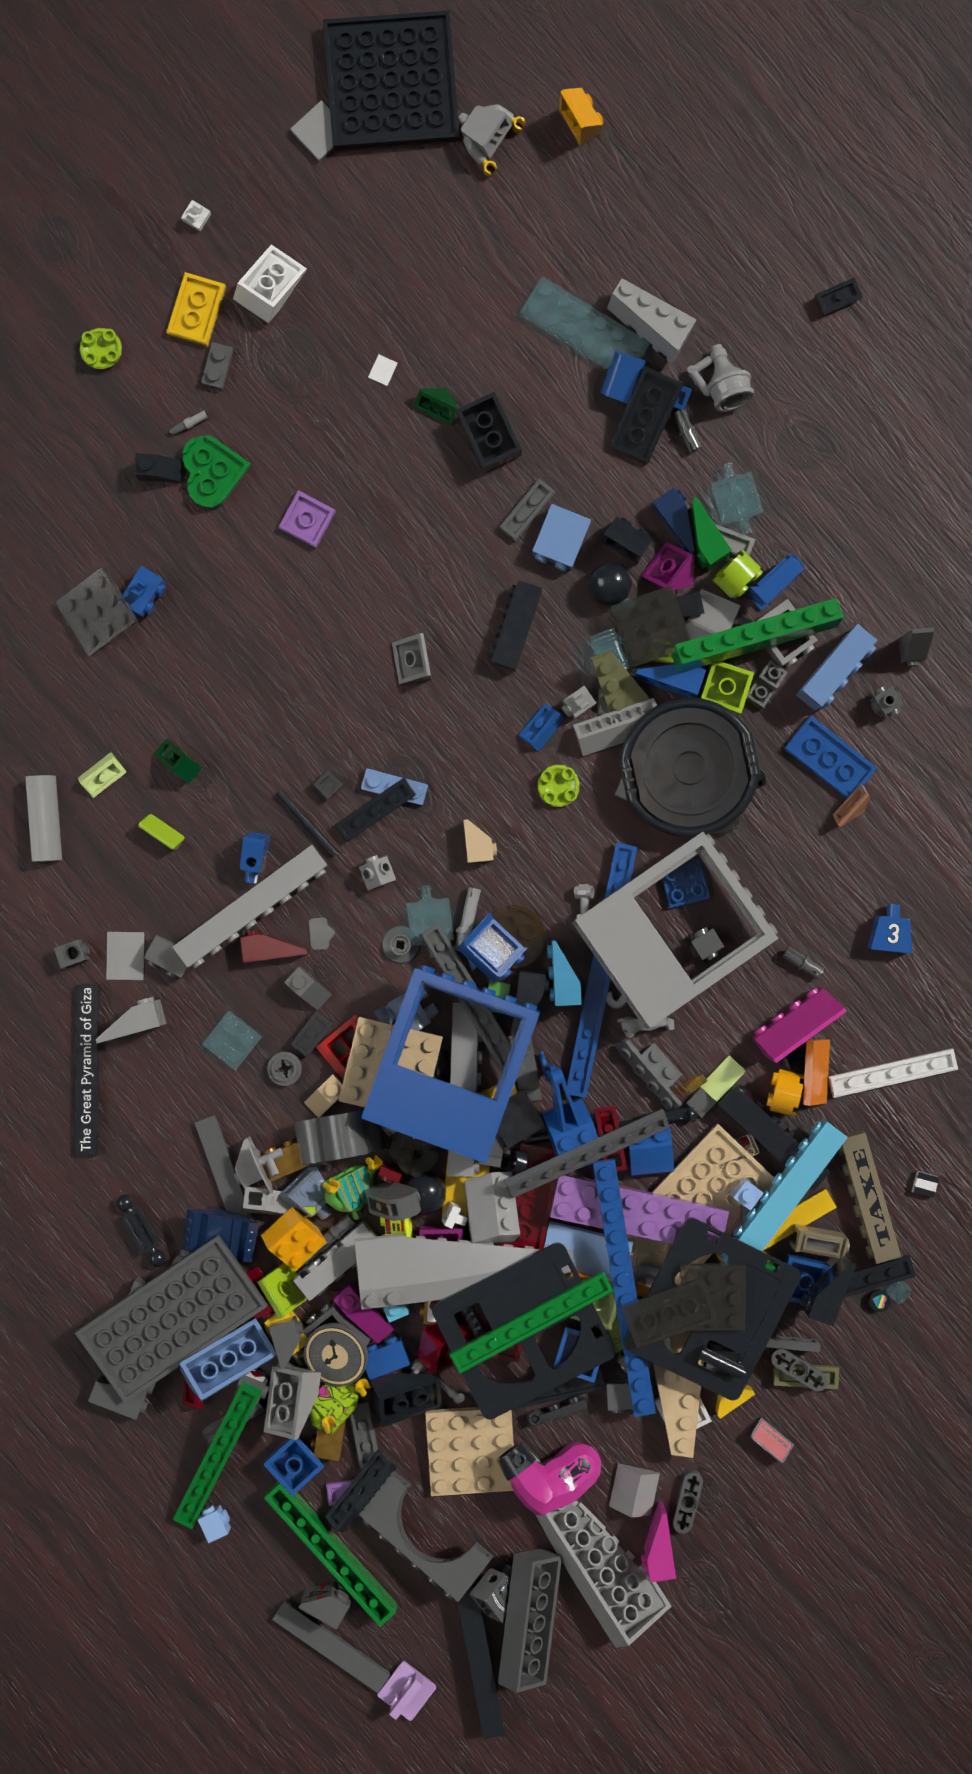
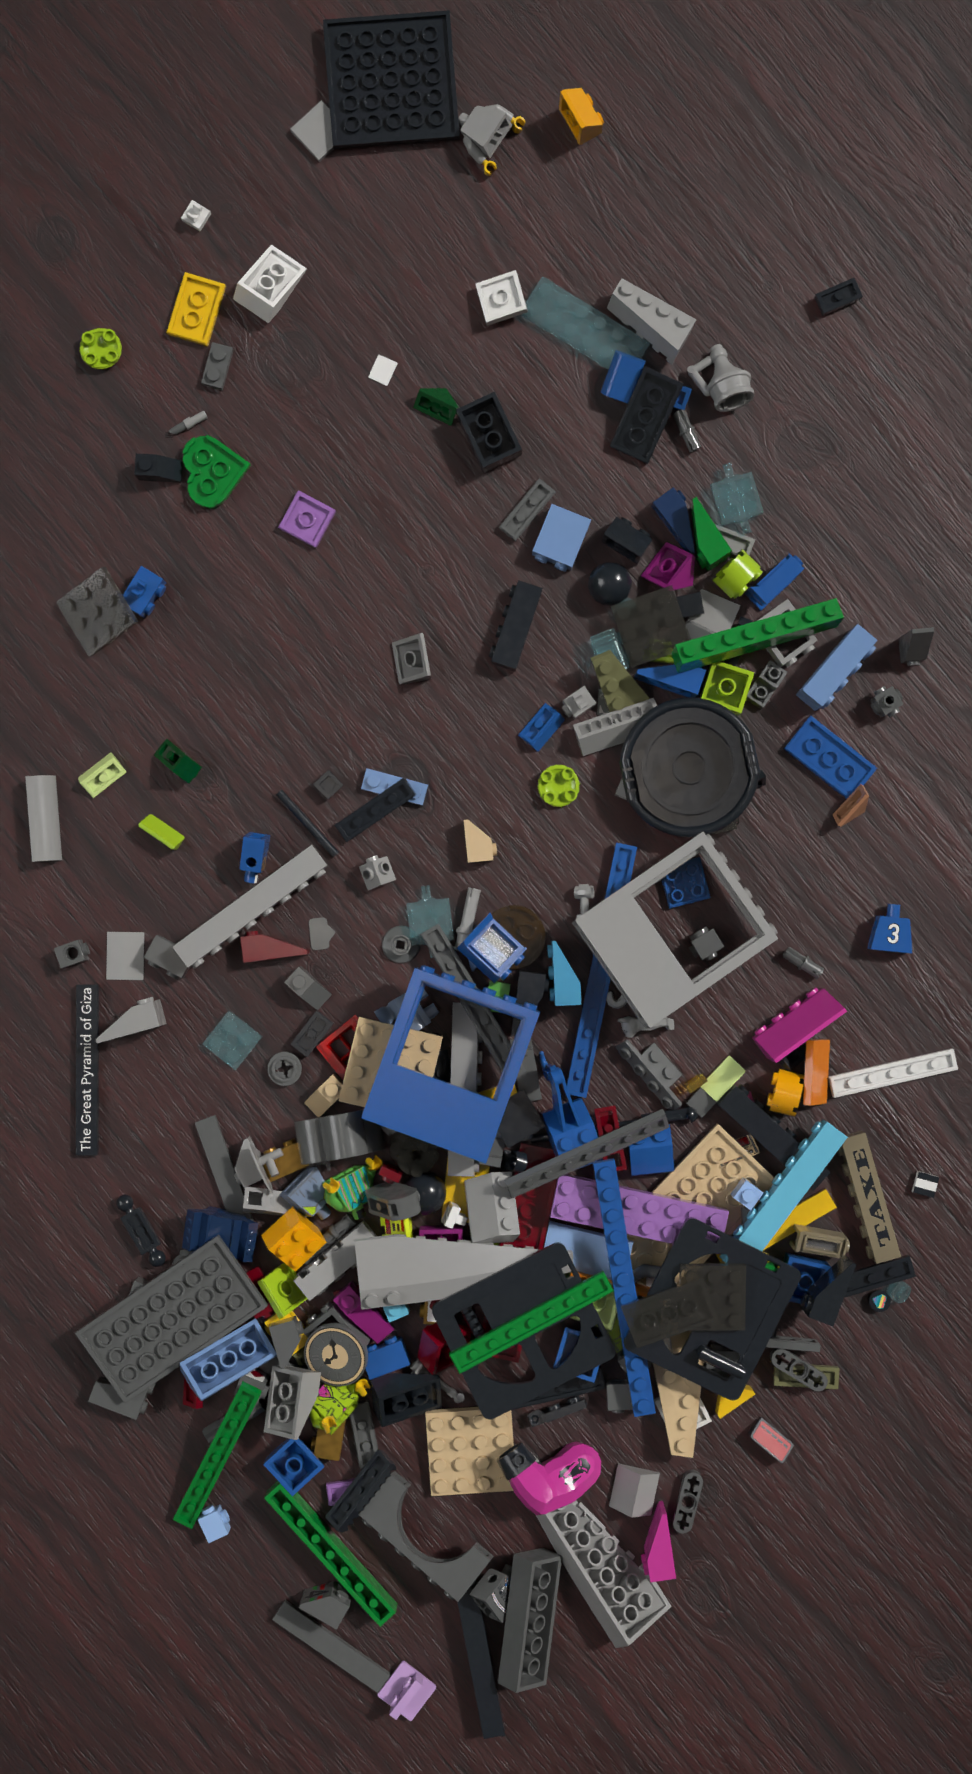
none -> white plate [476,270,528,325]

